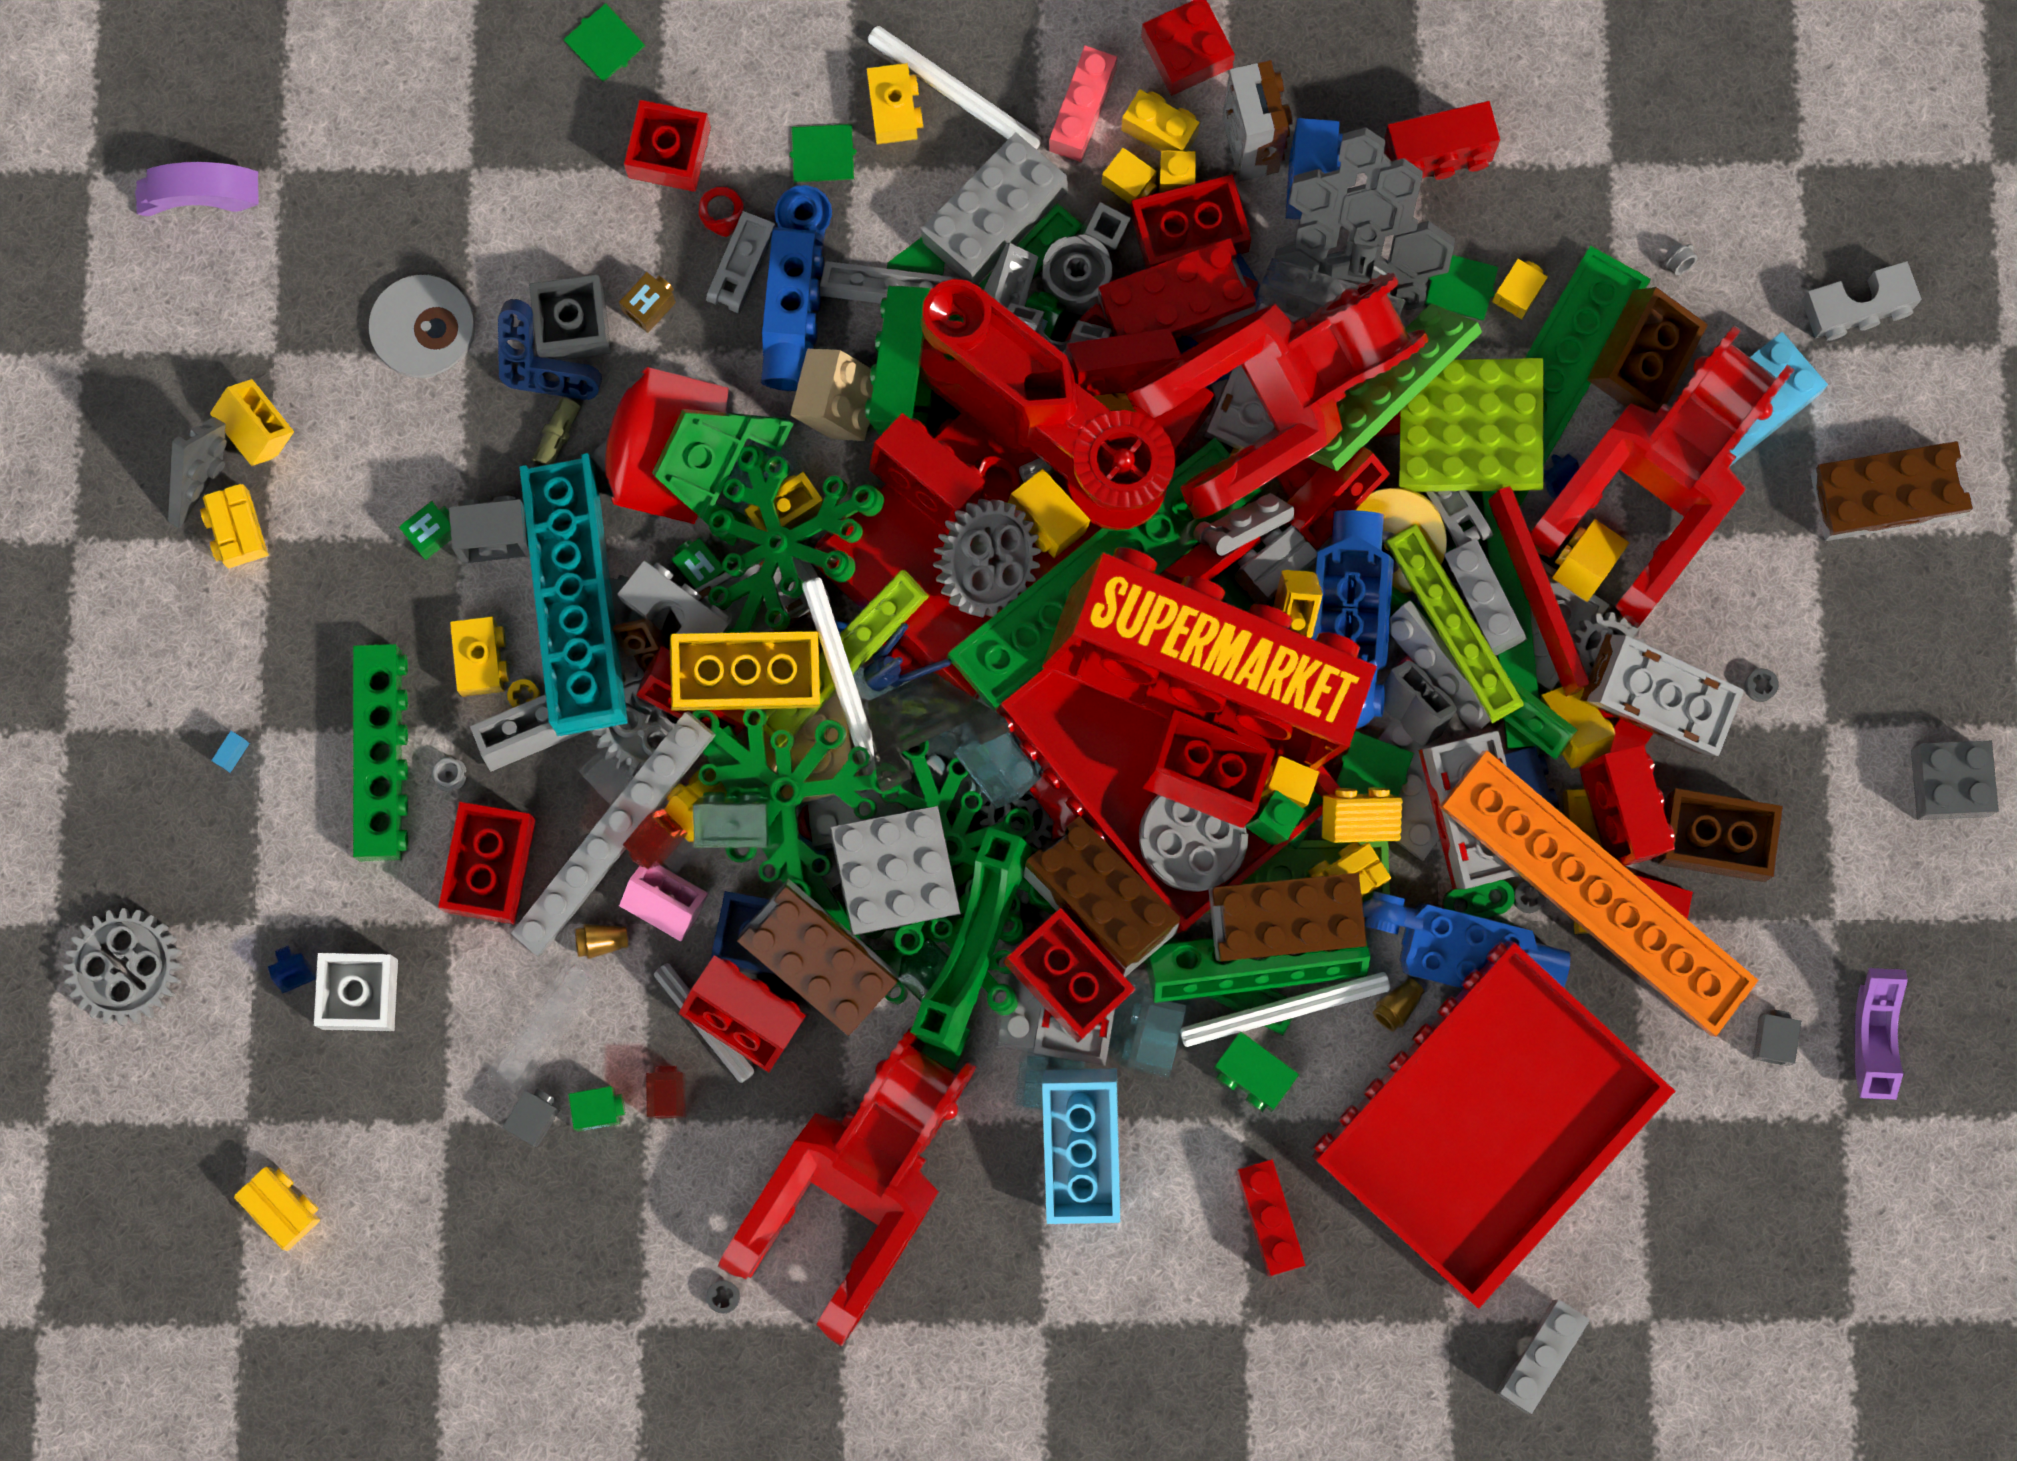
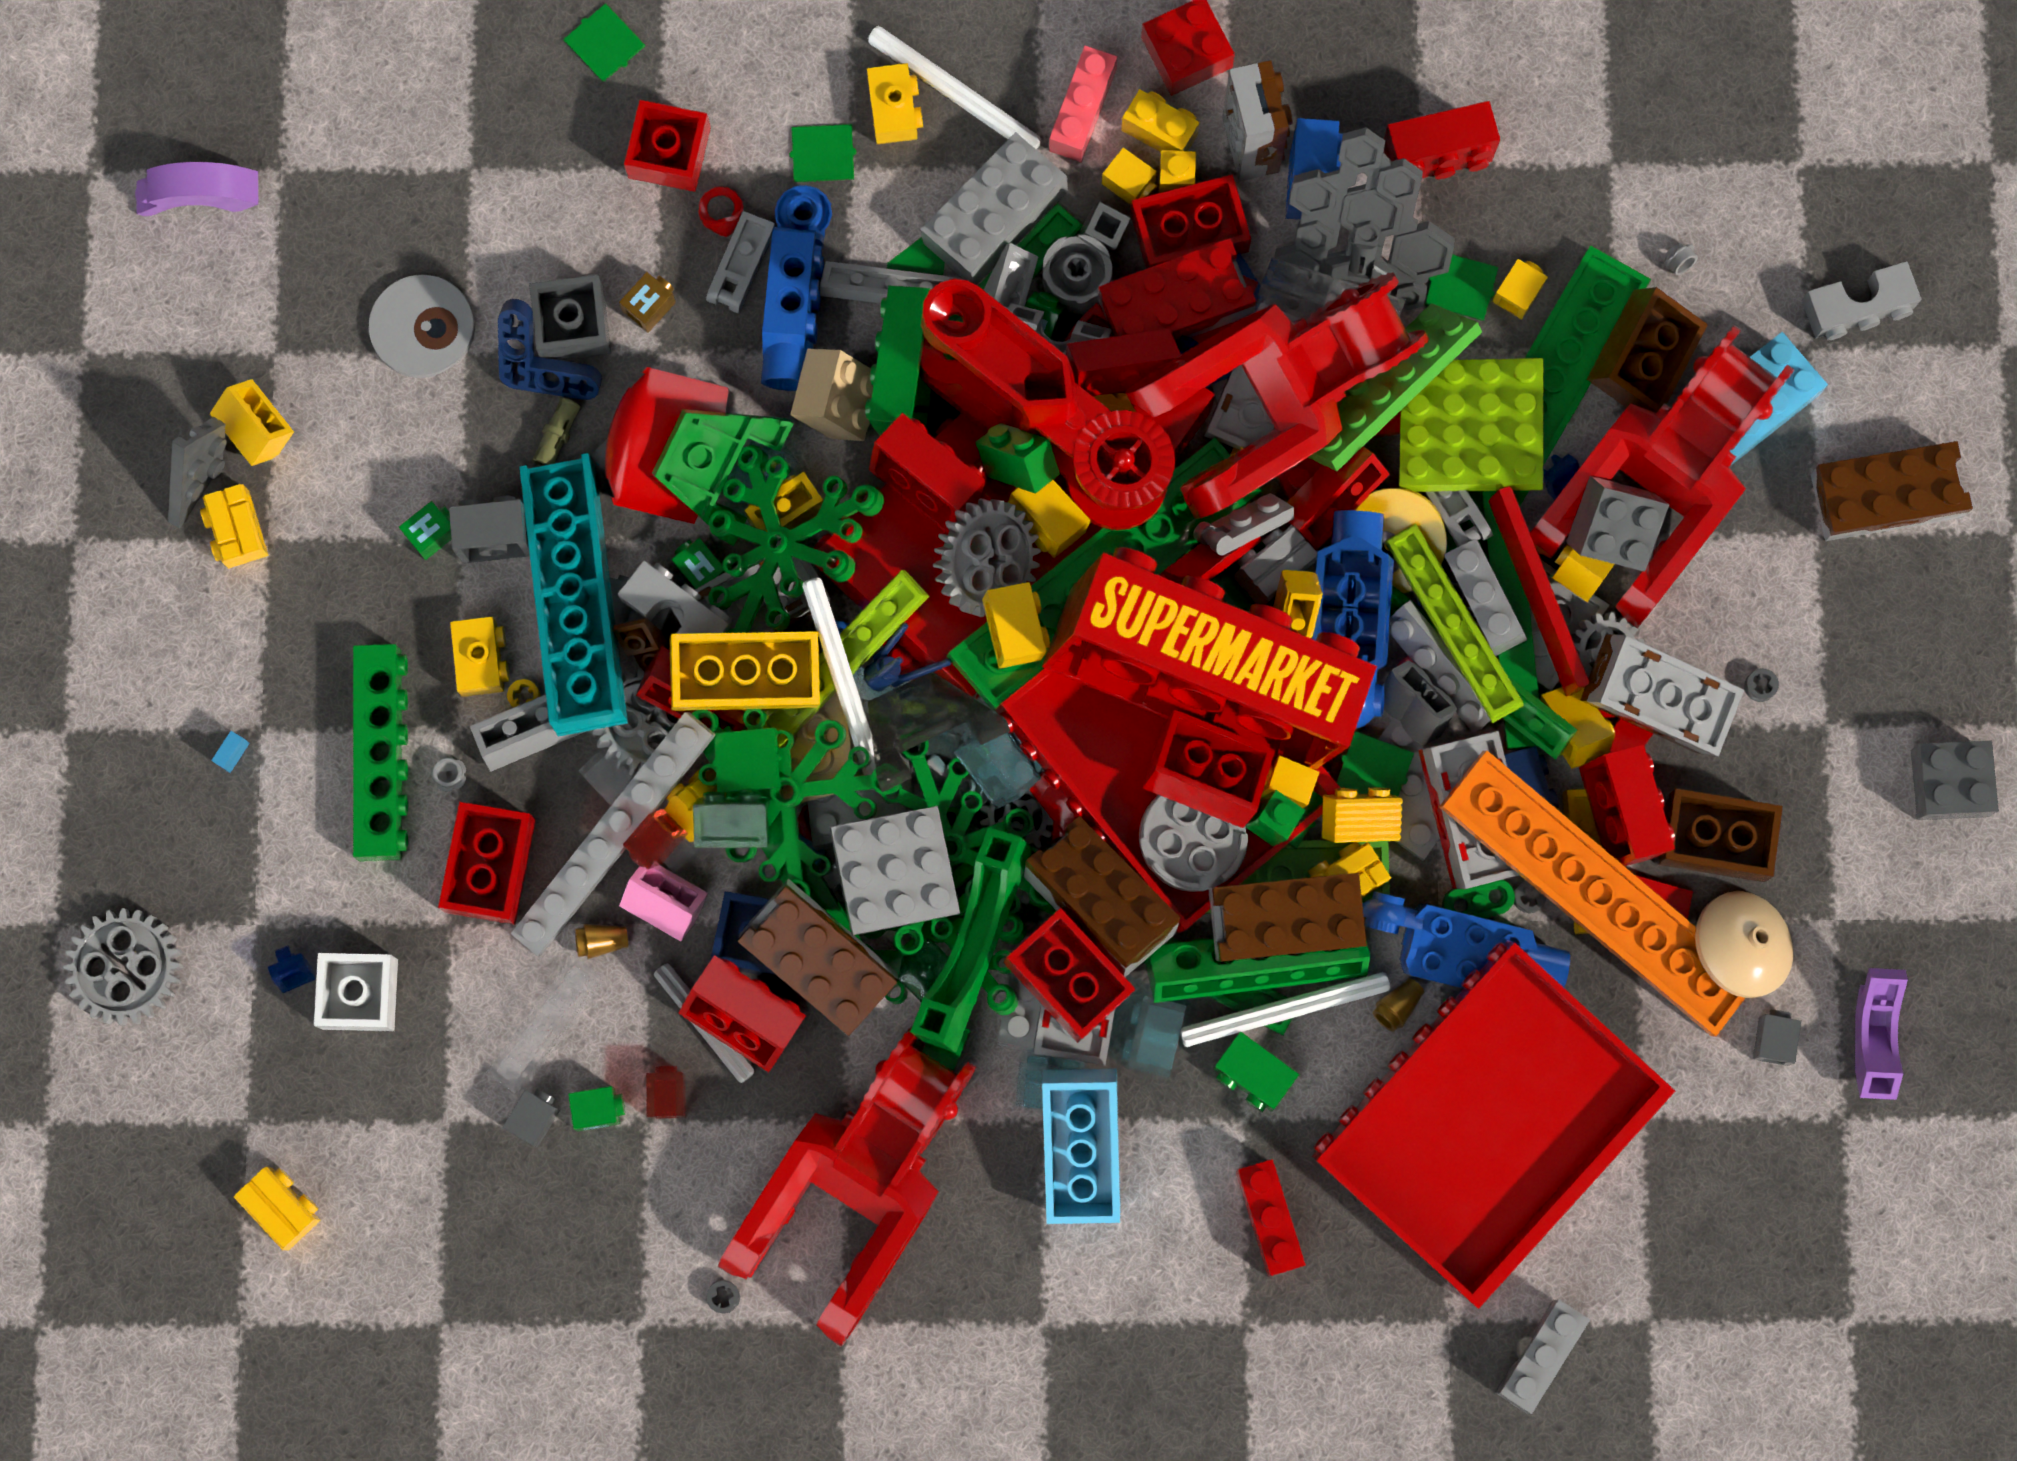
none -> green piece [712,728,782,793]
none -> green brick [975,423,1060,494]
none -> yellow brick [982,582,1050,669]
none -> dark grey brick [1566,476,1669,572]
none -> tan dish [1695,891,1793,998]

